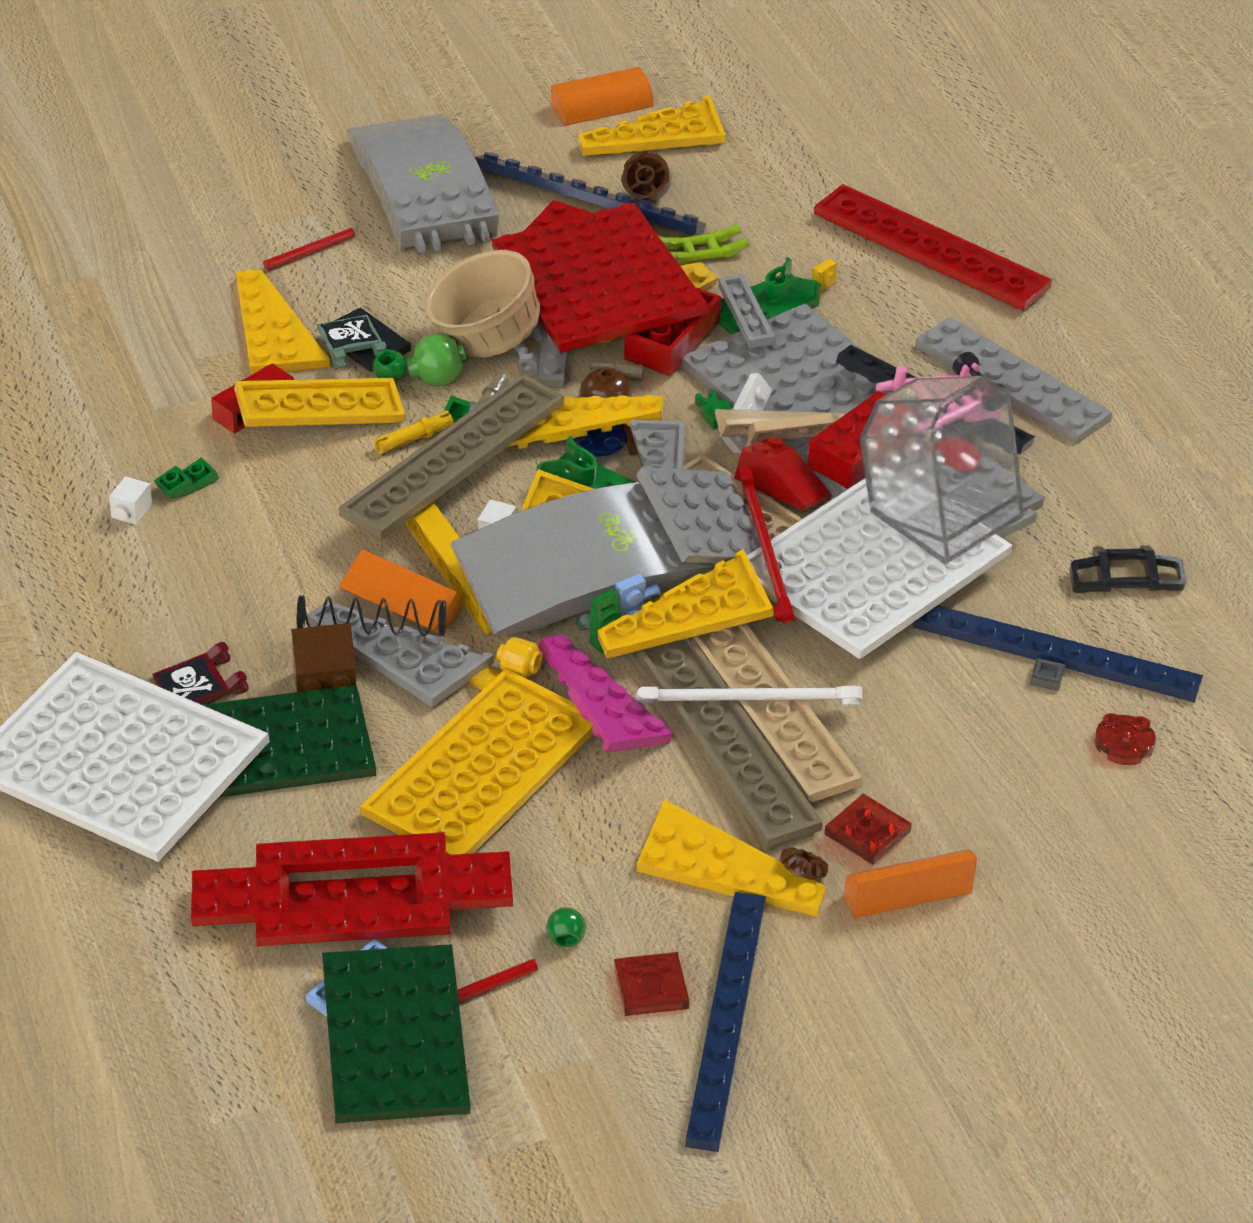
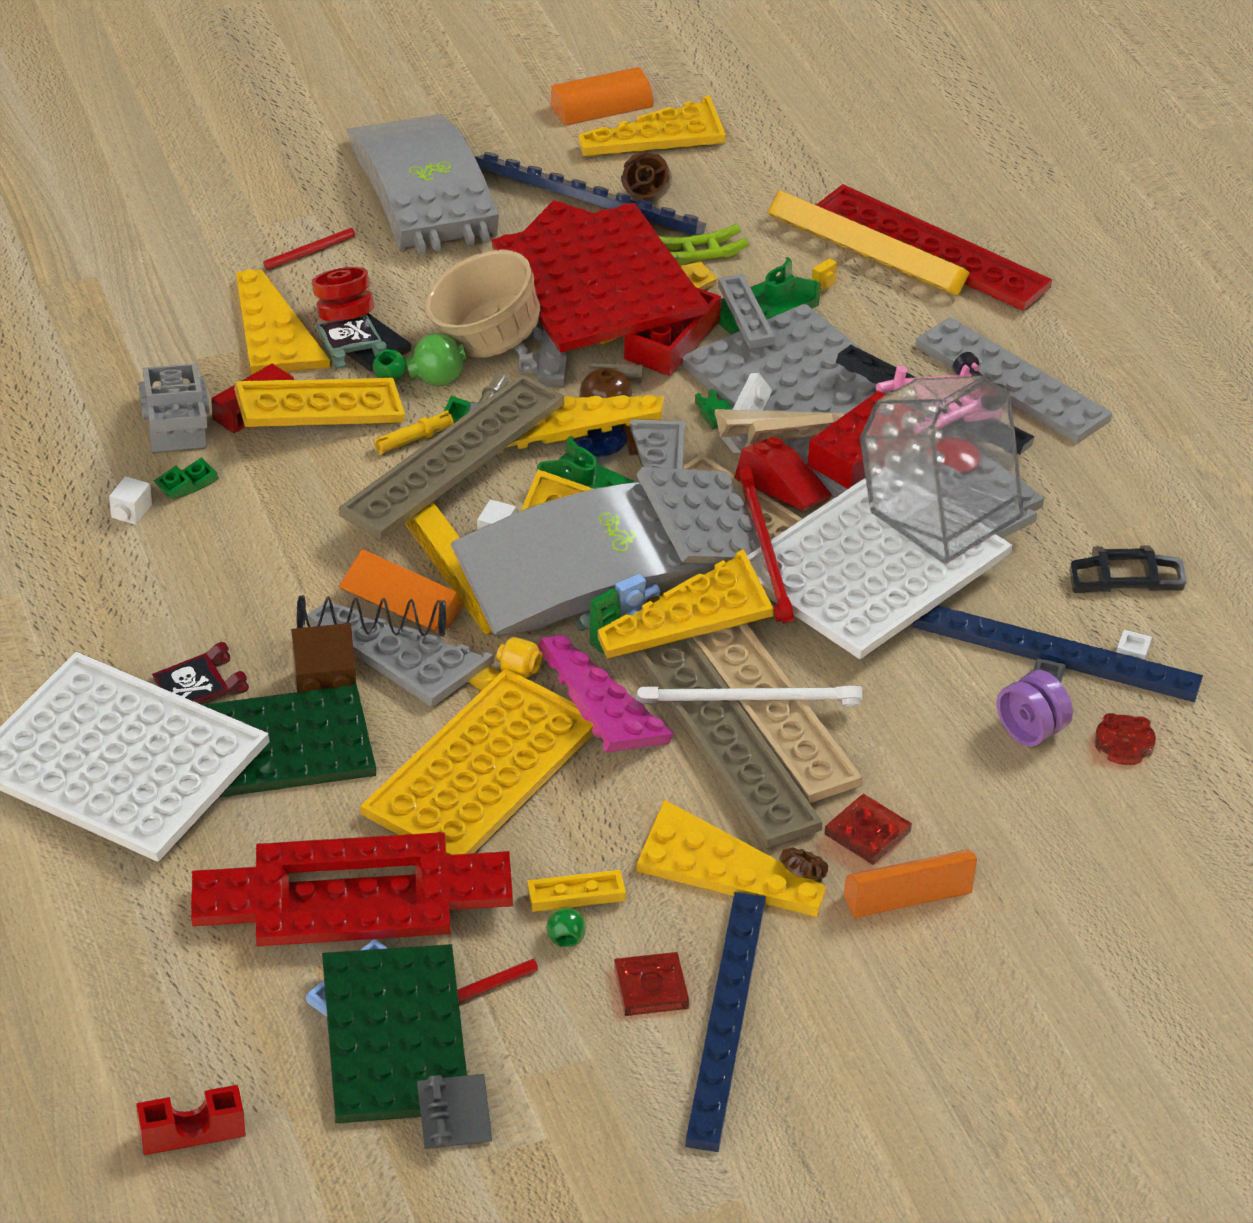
none -> red arch [136,1085,246,1155]
none -> light grey wedge [138,363,210,452]
none -> red wheel [312,267,374,321]
none -> dark grey hinge [417,1074,492,1149]
none -> yellow plate [527,870,626,912]
none -> yellow beam [767,190,970,296]
none -> medium lavender wheel [996,669,1073,747]
none -> white plate [1116,630,1152,660]

